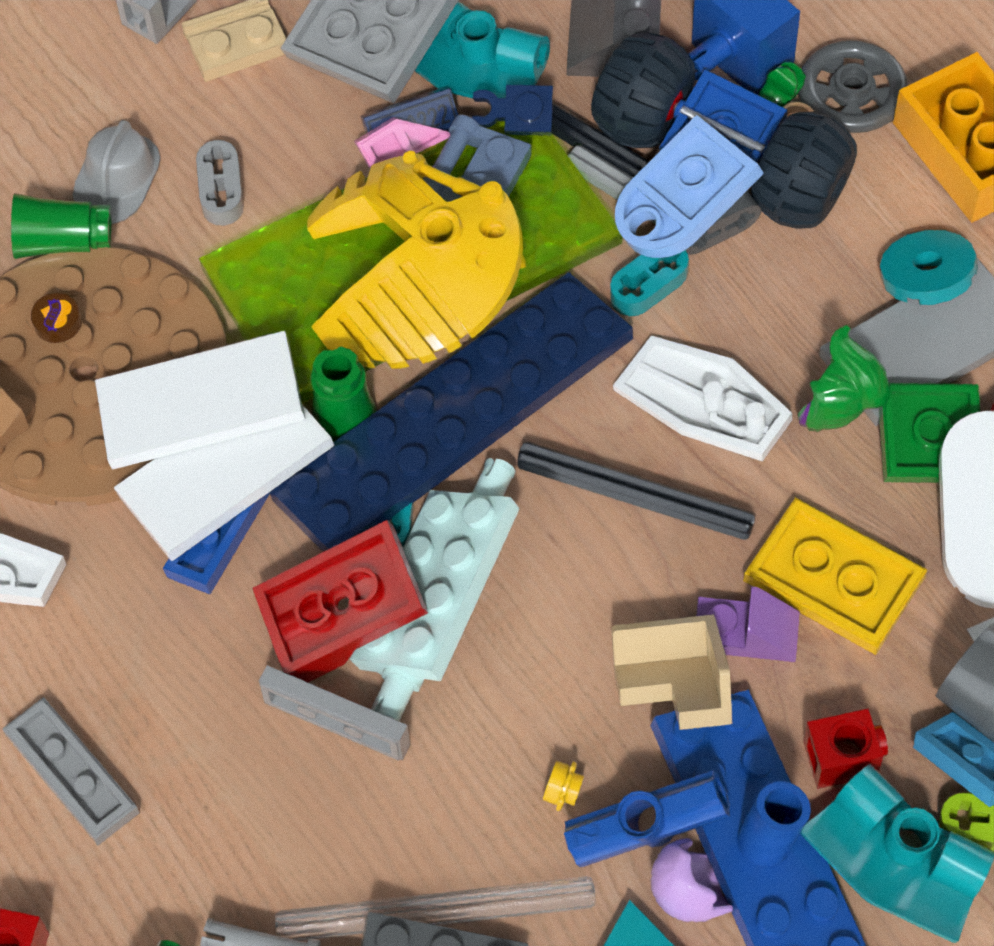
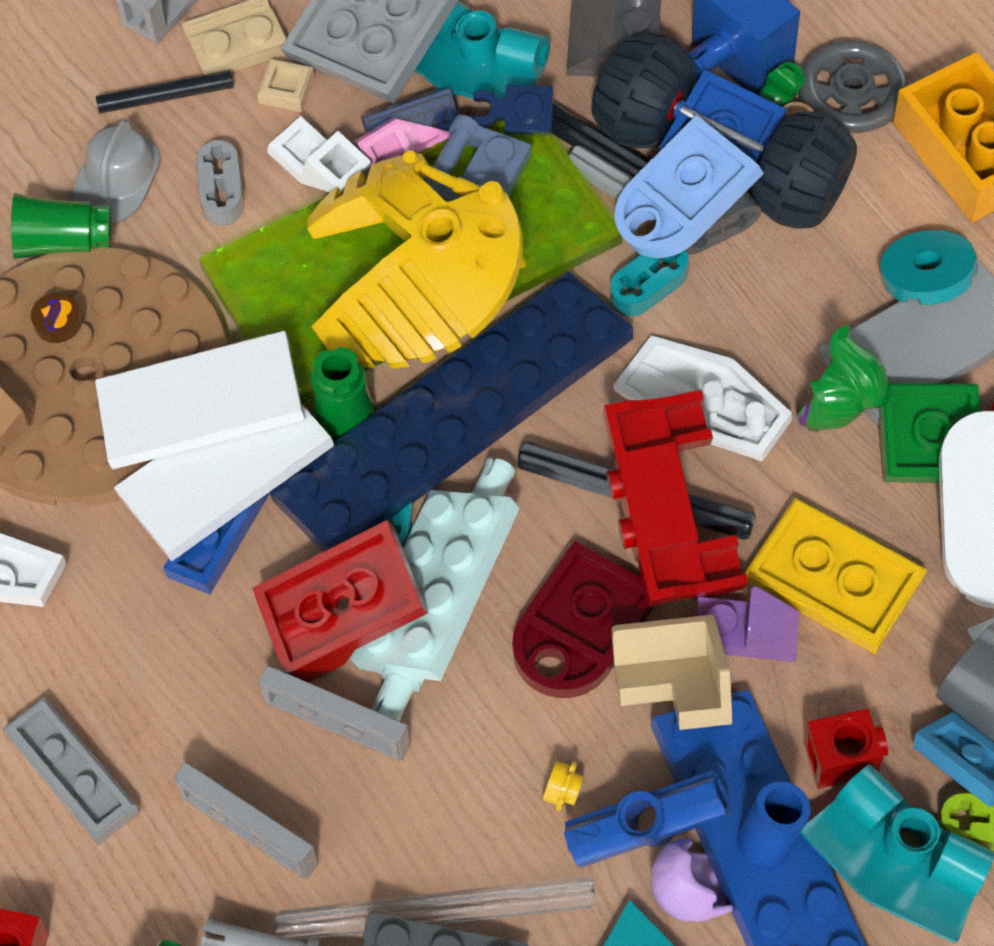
none -> black bar [96,70,234,114]
none -> light grey tile [174,762,318,879]
none -> tan tile [257,58,315,112]
none -> white slope [267,116,372,192]
none -> dark red tile [512,541,655,698]
none -> red bracket [603,390,749,607]

